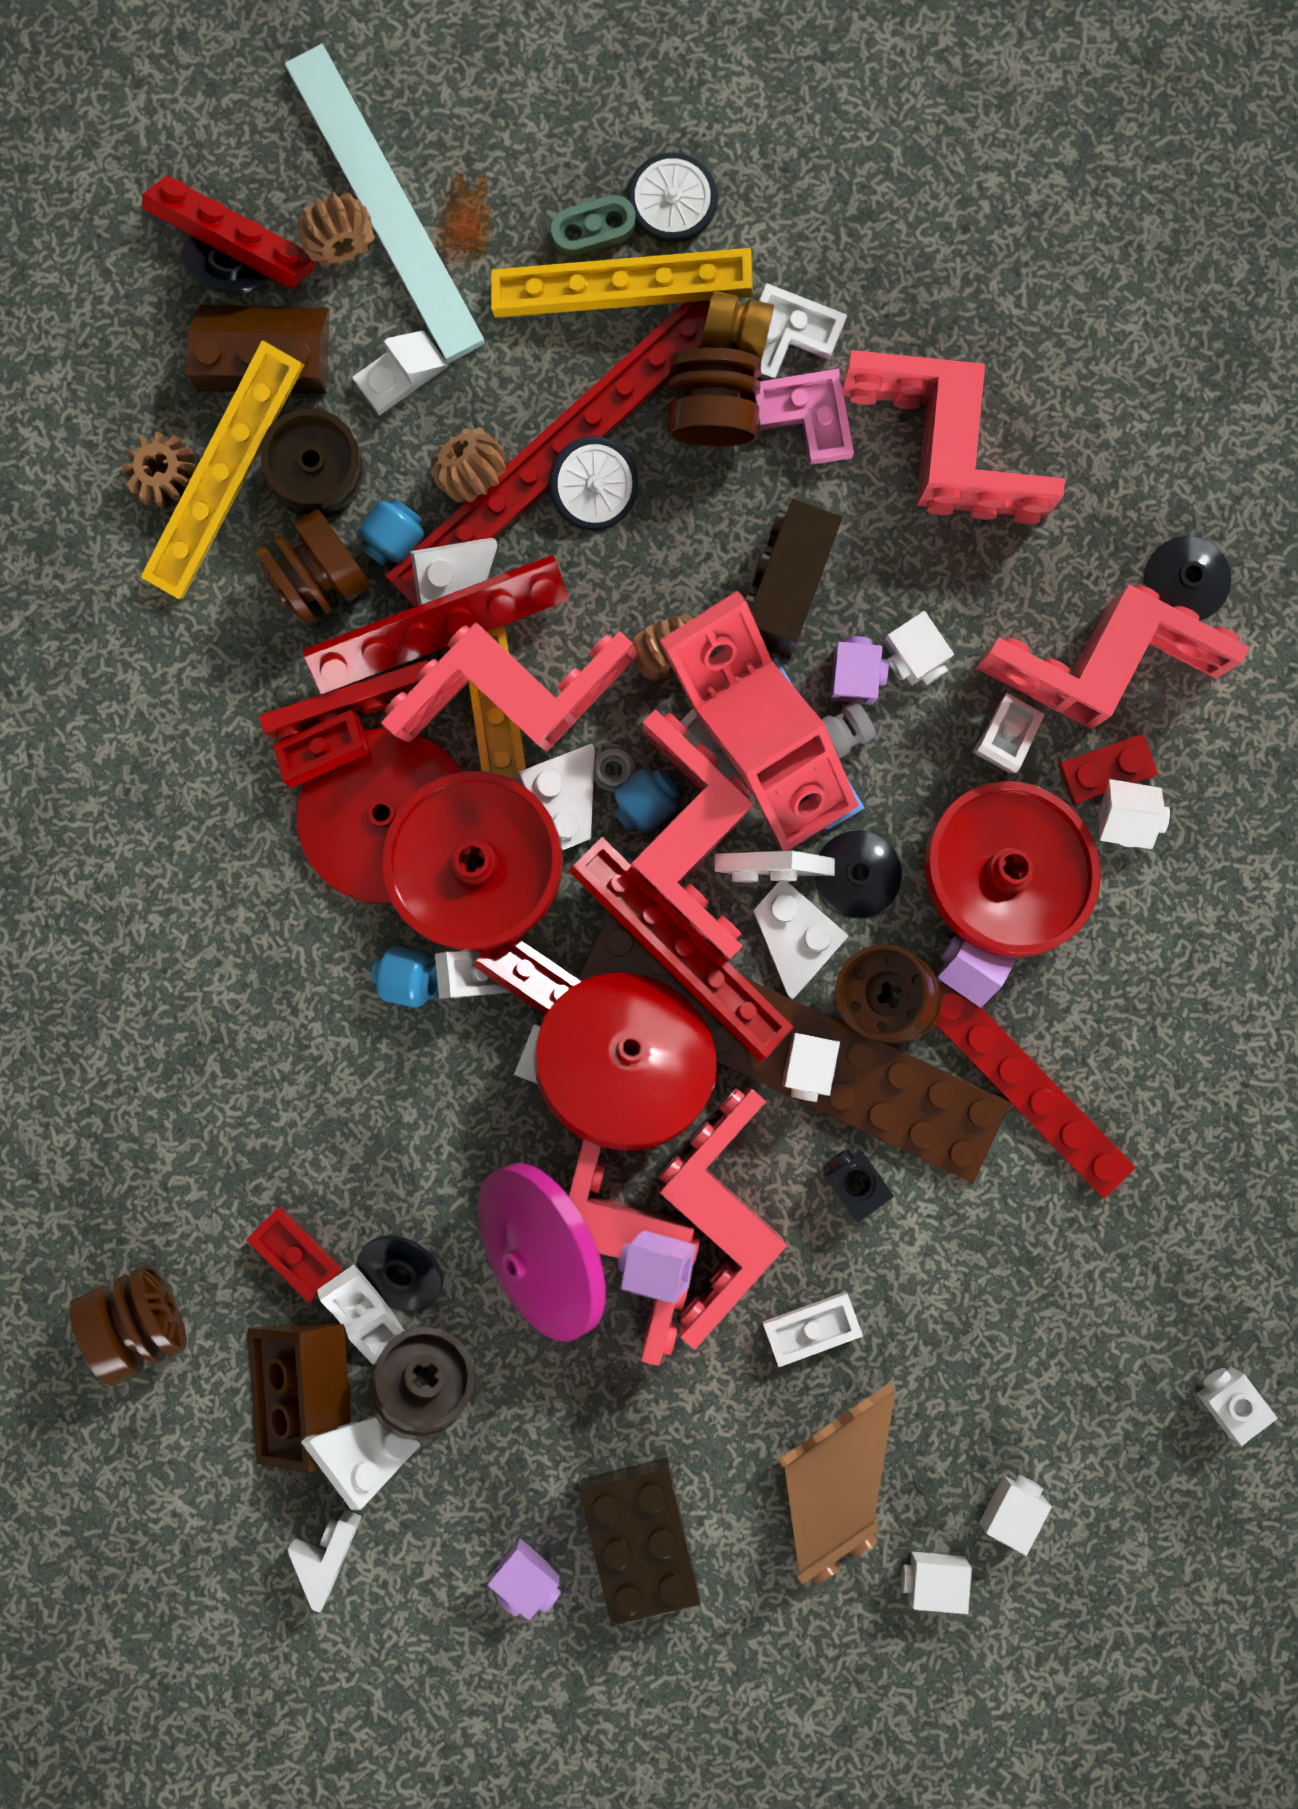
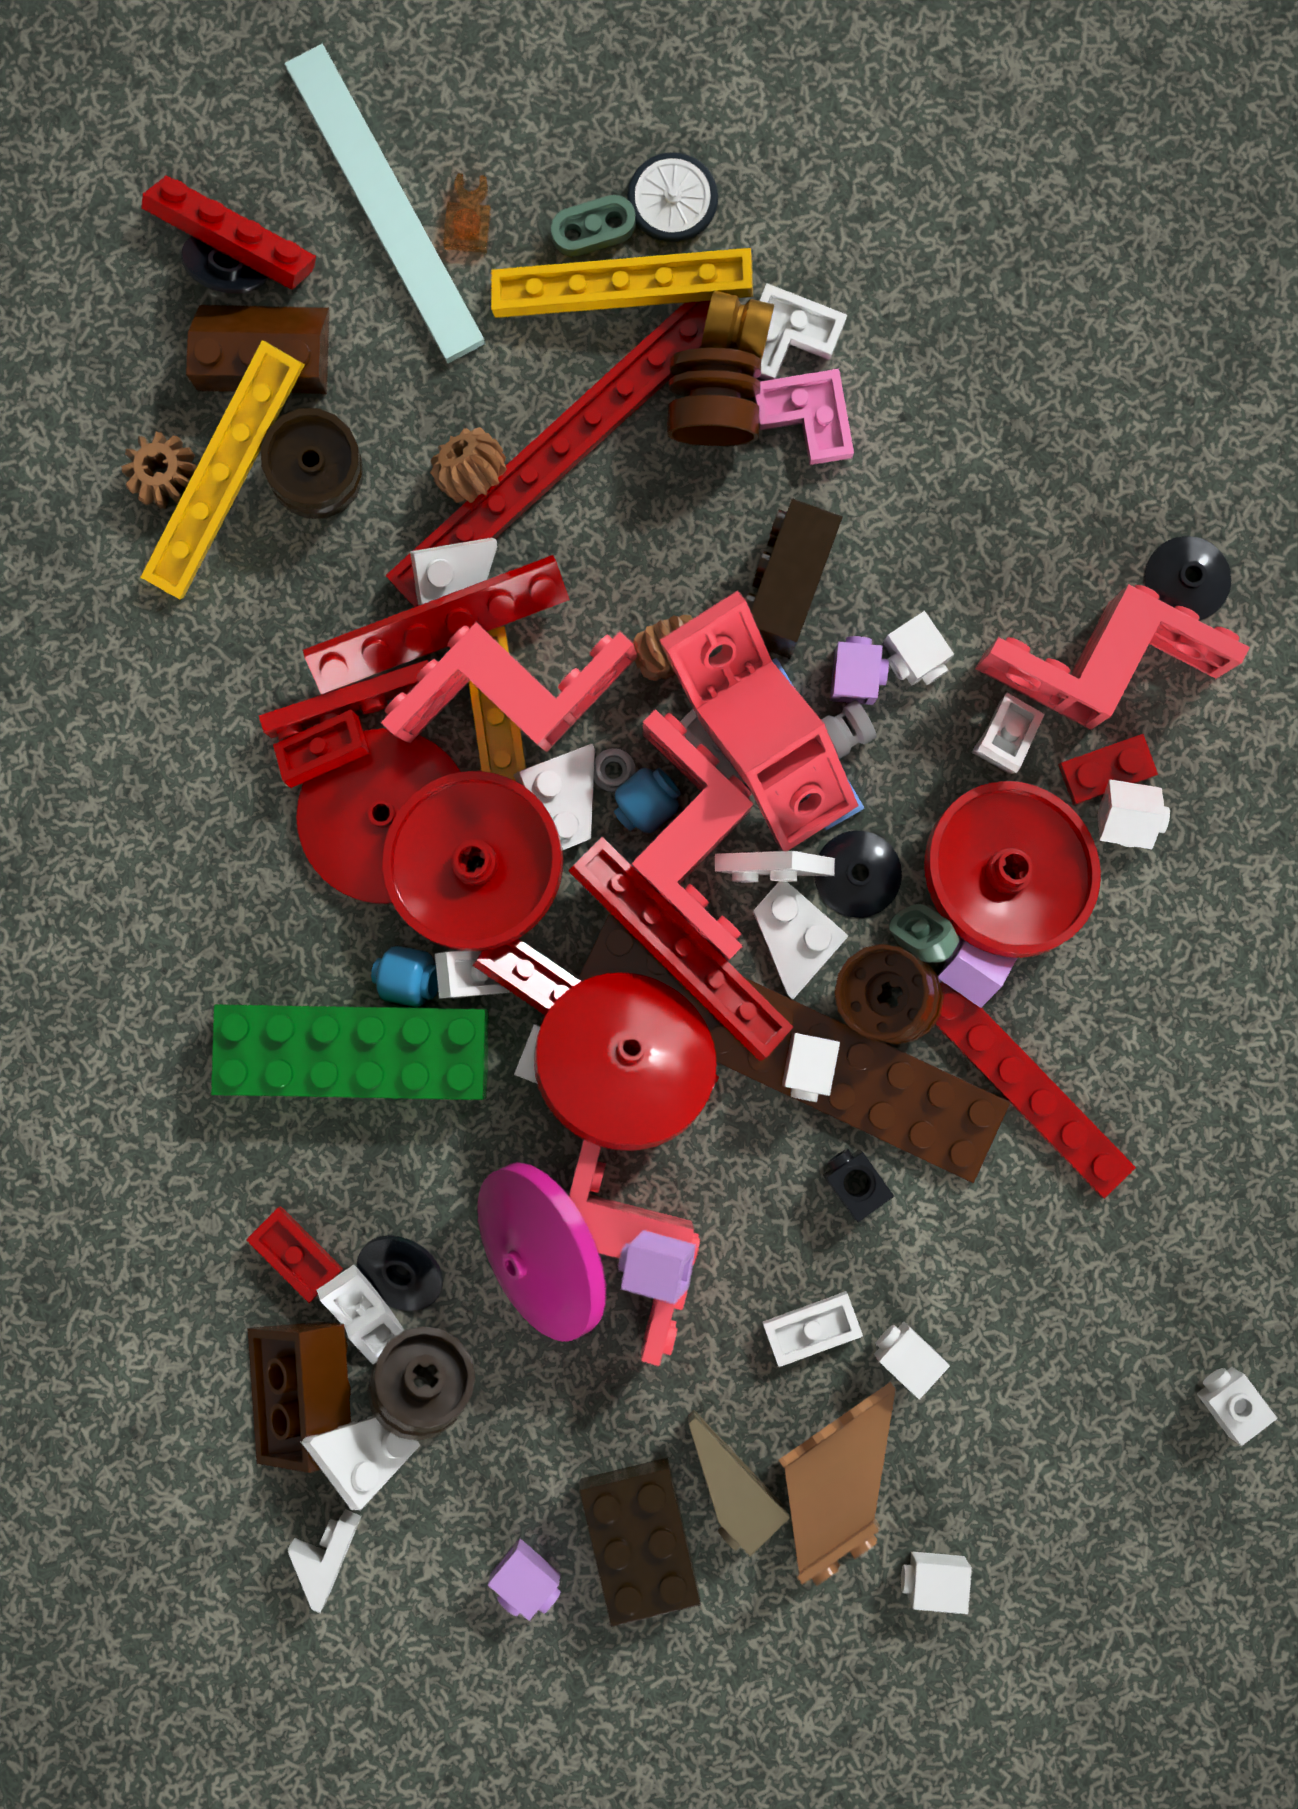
reddish brown wheel [69,1264,187,1386] -> none
reddish brown wheel [255,508,372,628] -> none
medium nougat gear [297,192,375,267] -> none
white slope [352,330,449,416] -> none
dark azure head [358,498,424,566] -> none
white wheel [549,436,639,530] -> none
coral bracket [659,1087,787,1350] -> none
coral bracket [842,350,1065,524] -> none
white brick [979,1475,1052,1556] -> none
none -> green brick [211,1004,489,1100]
none -> dark tan slope [688,1410,790,1557]
none -> white brick [874,1322,950,1399]
none -> sand green plate [889,904,959,963]

